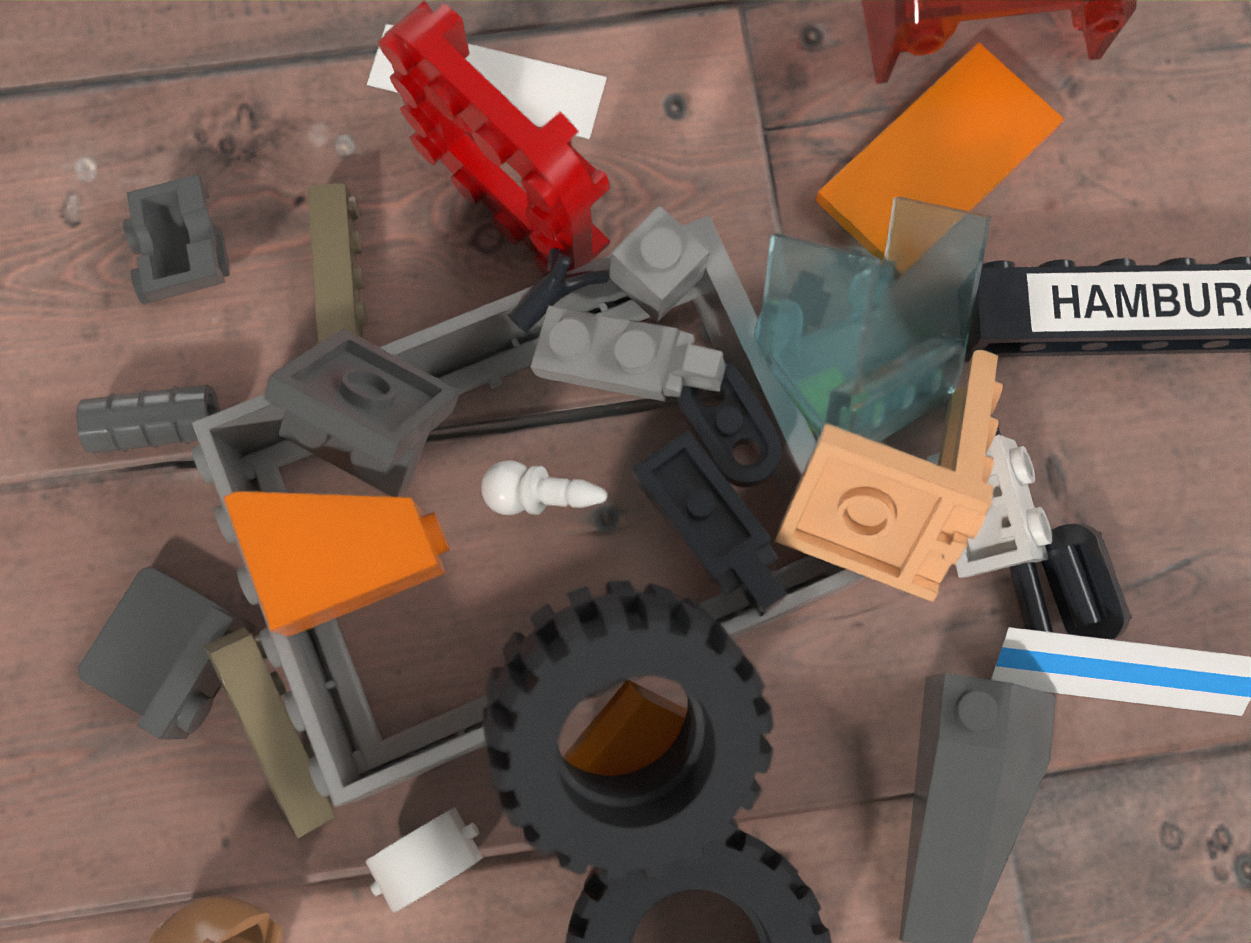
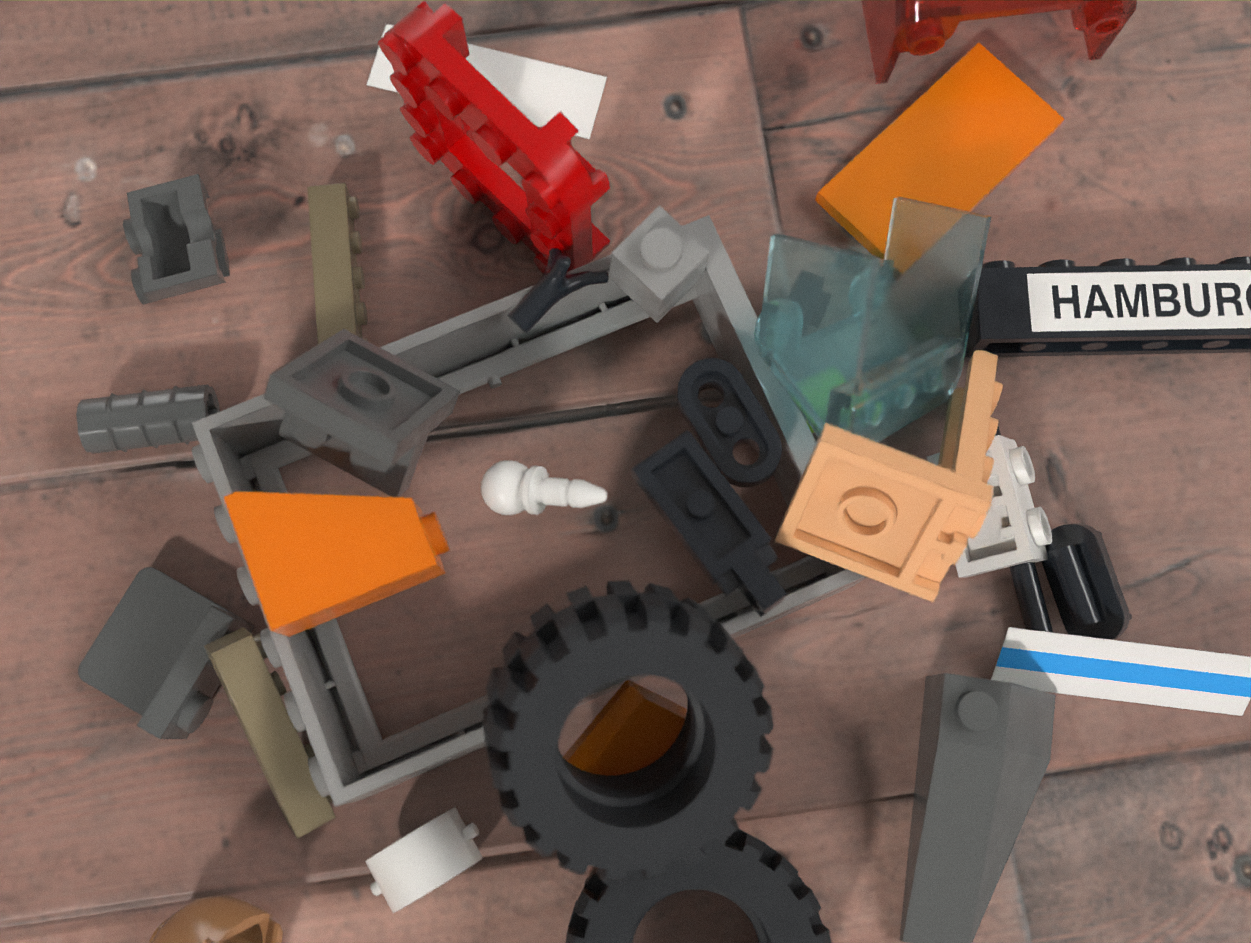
light grey hinge [530,306,726,402] -> none

